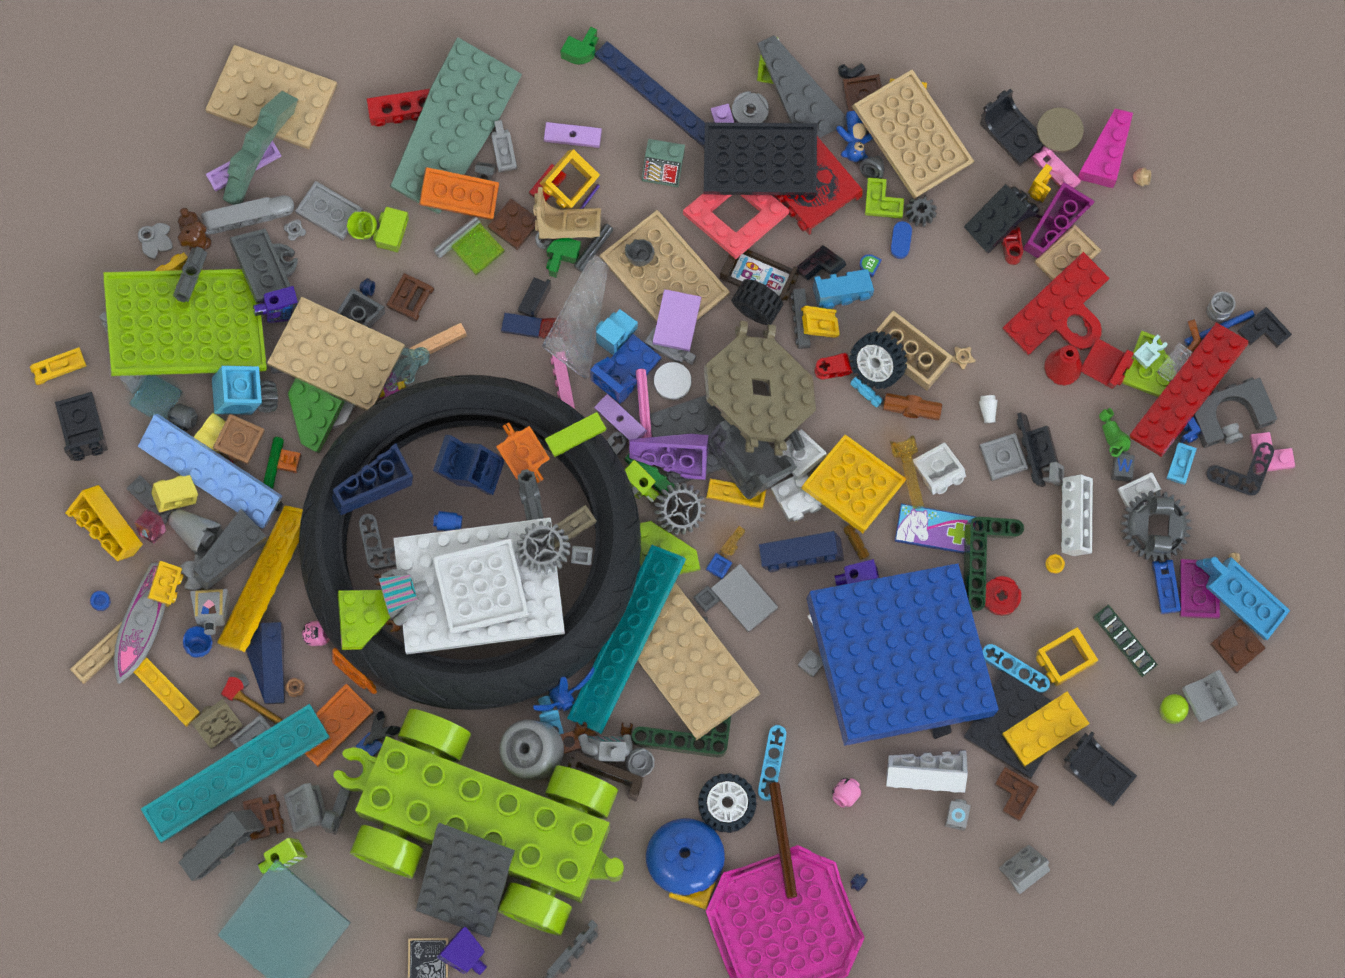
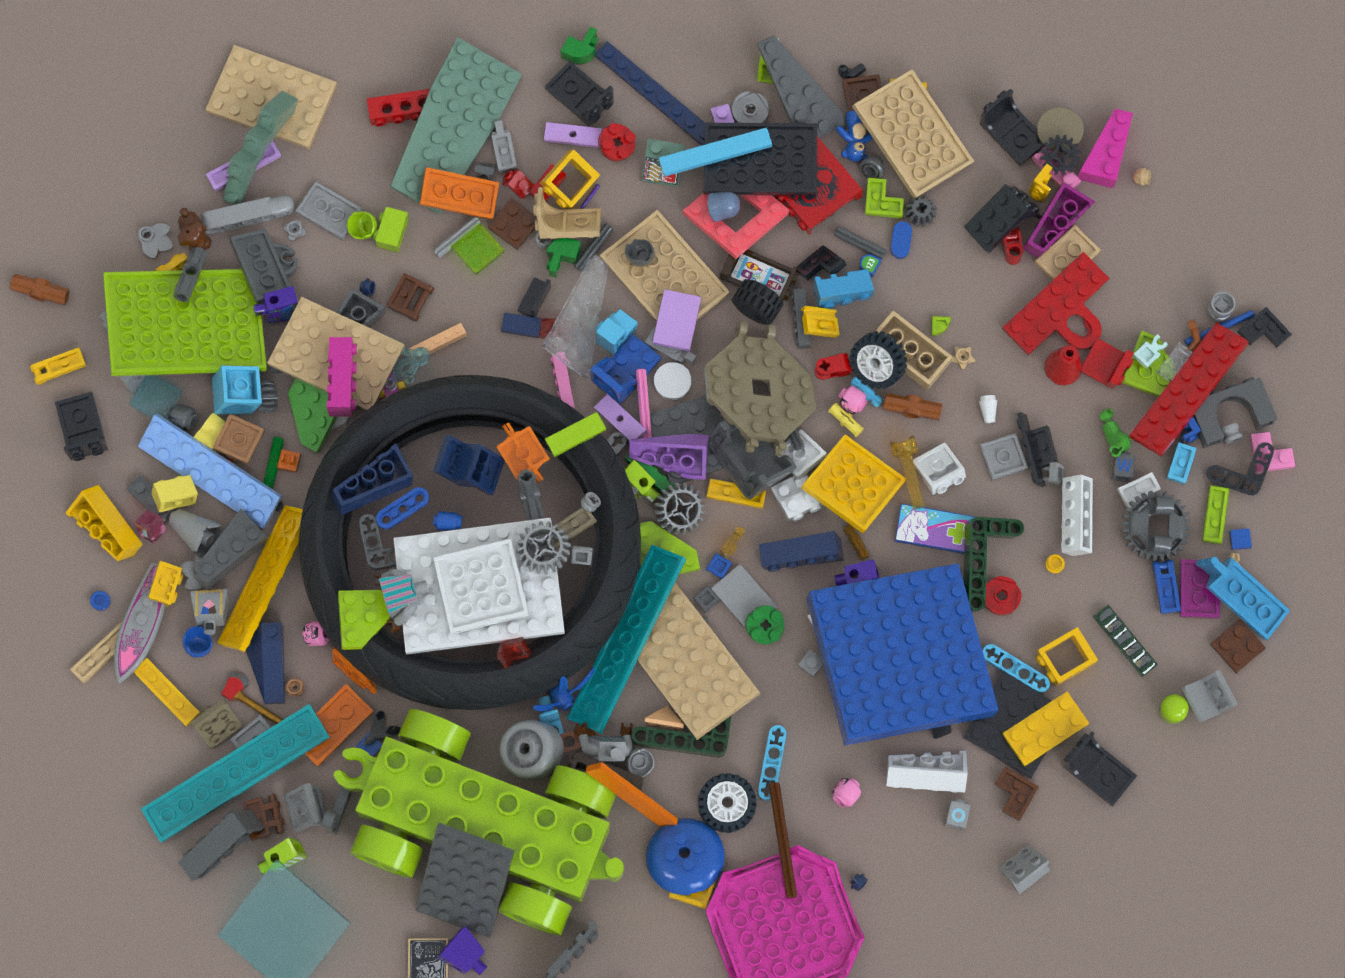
none -> dark orange piece [10,274,70,305]
none -> dark pink wedge [327,337,357,417]
none -> blue plate [376,487,429,530]
none -> clear red bracket [497,637,531,668]
none -> red bracket [501,170,534,199]
none -> black bracket [545,61,614,127]
none -> light grey bush [581,492,601,512]
none -> orange tile [586,762,678,827]
none -> red plate [598,123,636,162]
none -> light nougat slope [645,705,684,731]
none -> medium azure tile [659,128,772,177]
none -> sand blue hair [707,192,740,222]
none -> green plate [745,605,784,644]
none -> light yellow pin [828,403,864,437]
none -> dark grey axle [834,226,887,259]
none -> bright pink head [838,386,868,414]
none -> lime tile [931,316,951,336]
none -> black gear [1040,135,1081,176]
none -> lime tile [1202,485,1229,545]
none -> blue tile [1229,529,1252,550]

